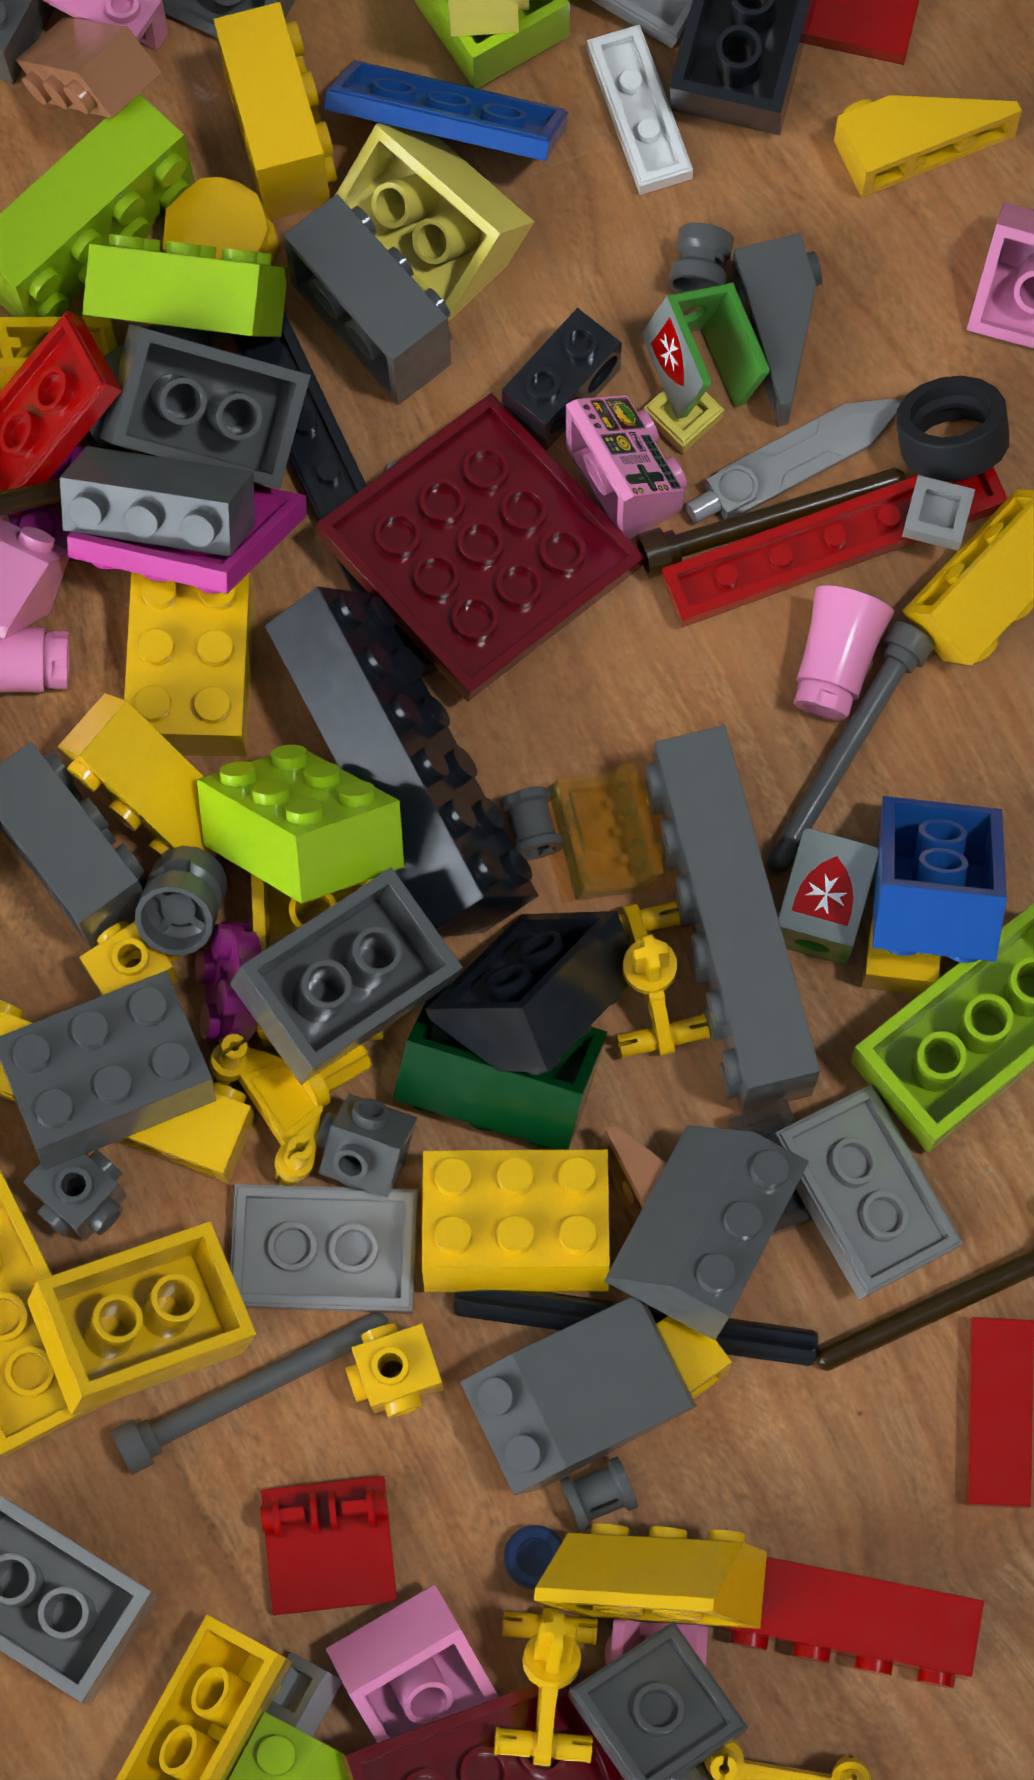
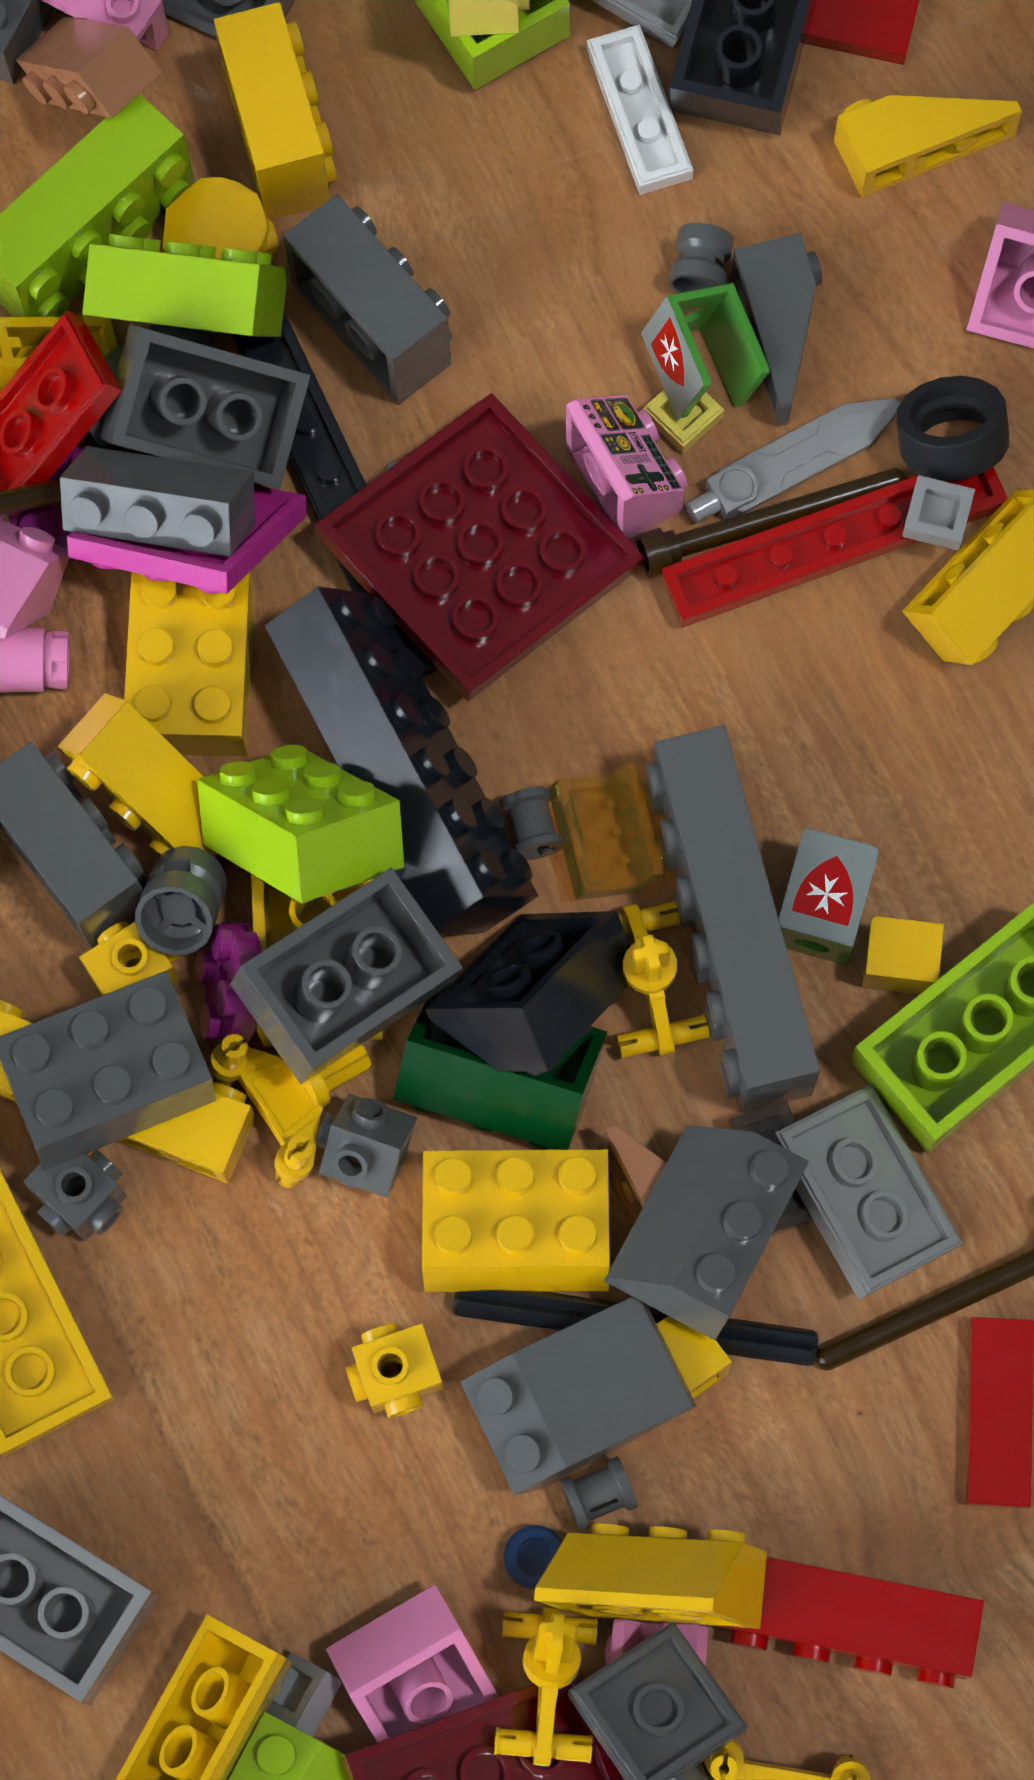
yellow brick [27,1221,257,1416] -> none
dark grey piece [111,1313,389,1475] -> none
light grey tile [230,1184,418,1314] -> none
red hinge [260,1476,398,1616] -> none
blue tile [324,60,568,161] -> none
light yellow slope [335,123,535,321] -> none
black brick [502,307,622,451] -> none
dark grey piece [767,621,935,872] -> none
bright pink plant [793,585,894,721] -> none
blue brick [873,796,1007,963] -> none

